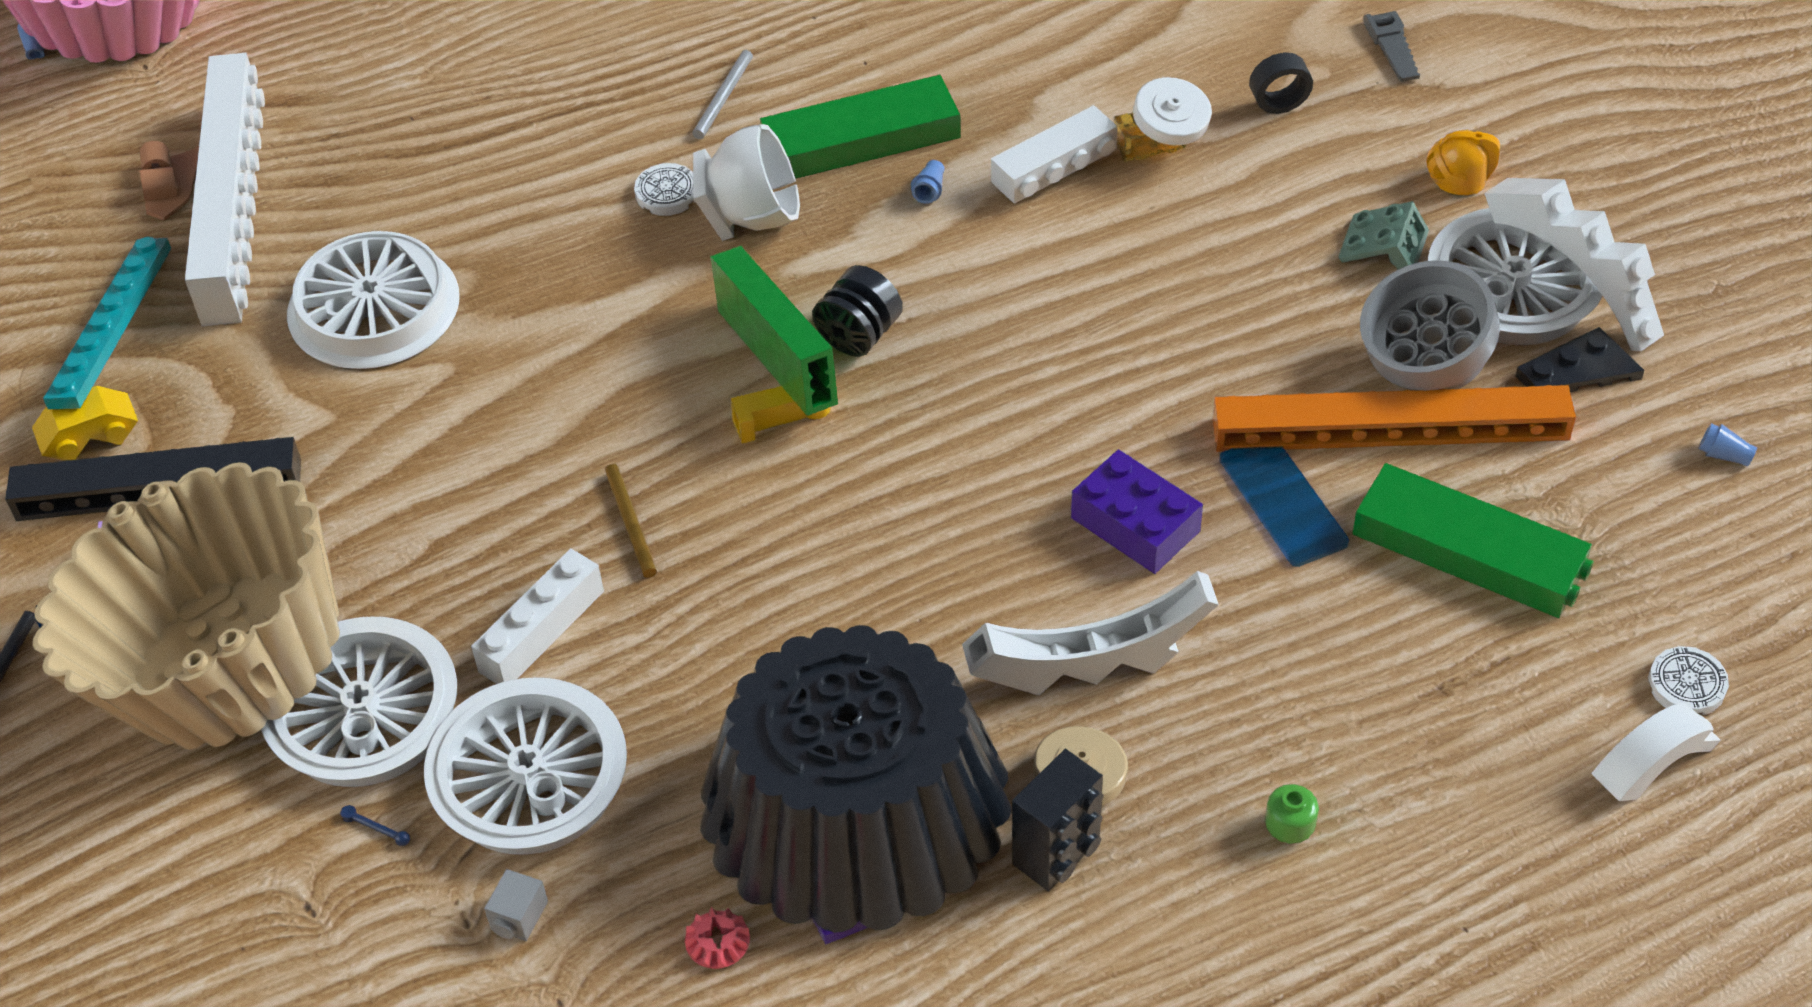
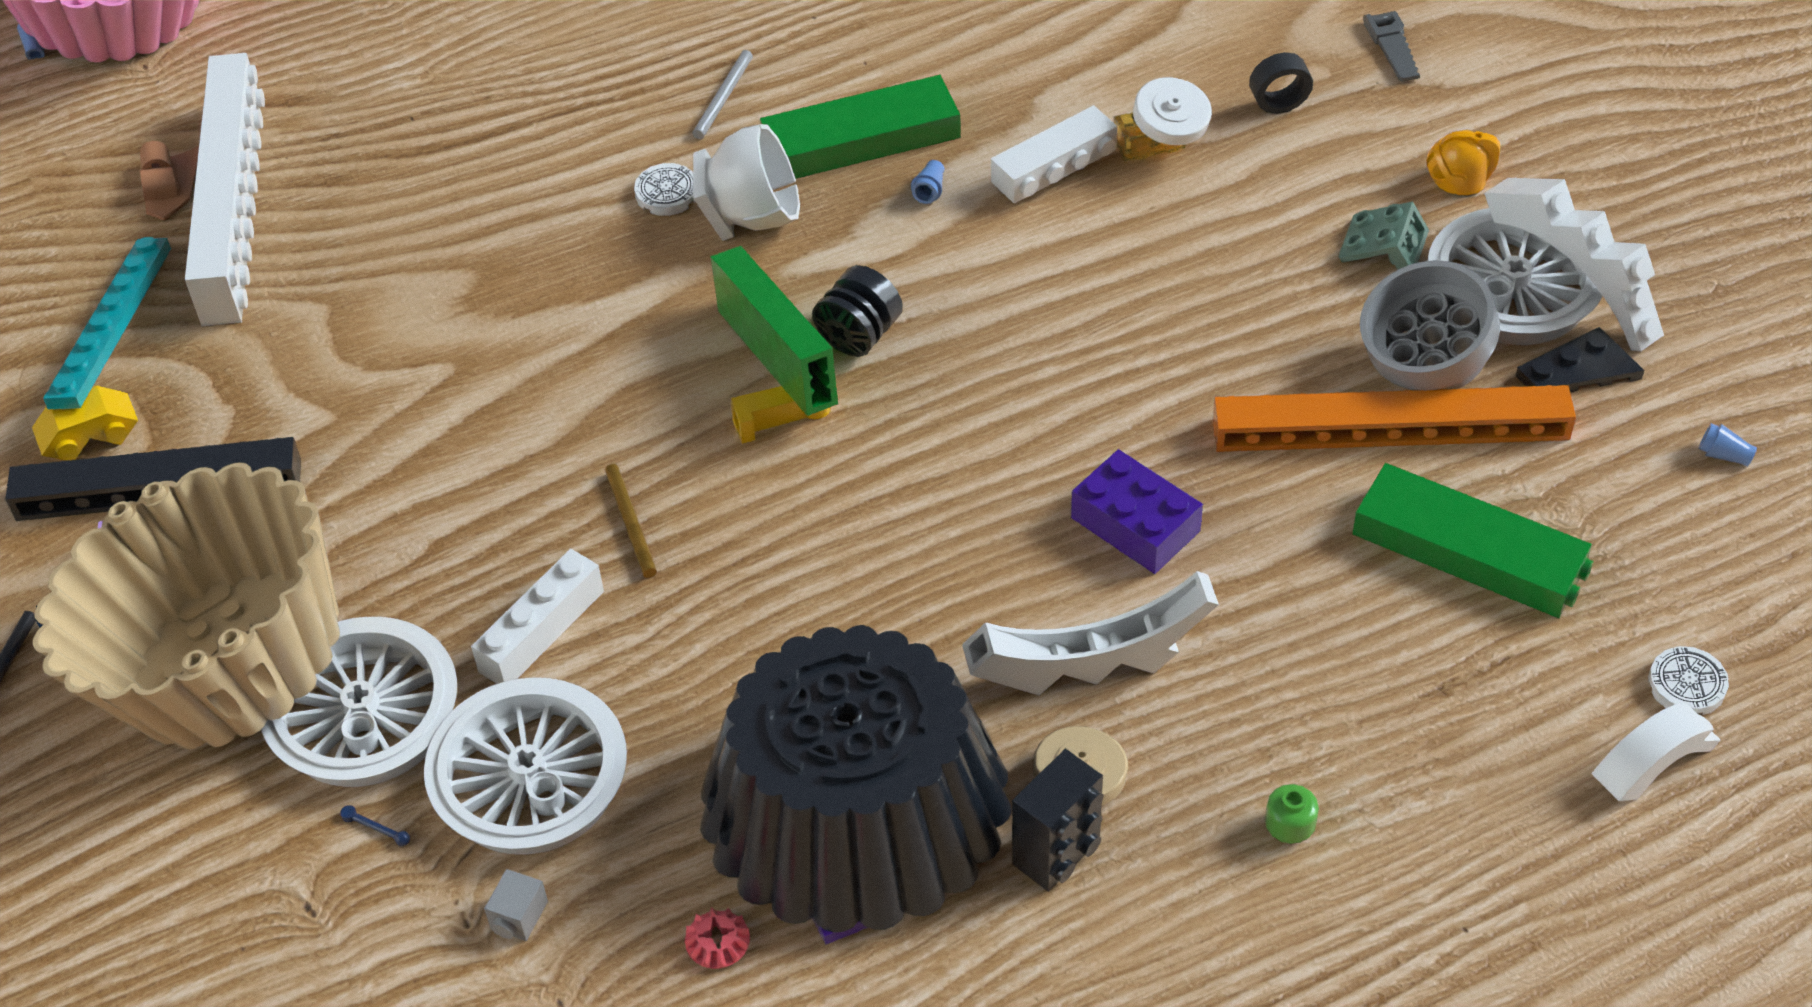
white piece [287,231,459,369] -> none
piece [1219,446,1349,567] -> none

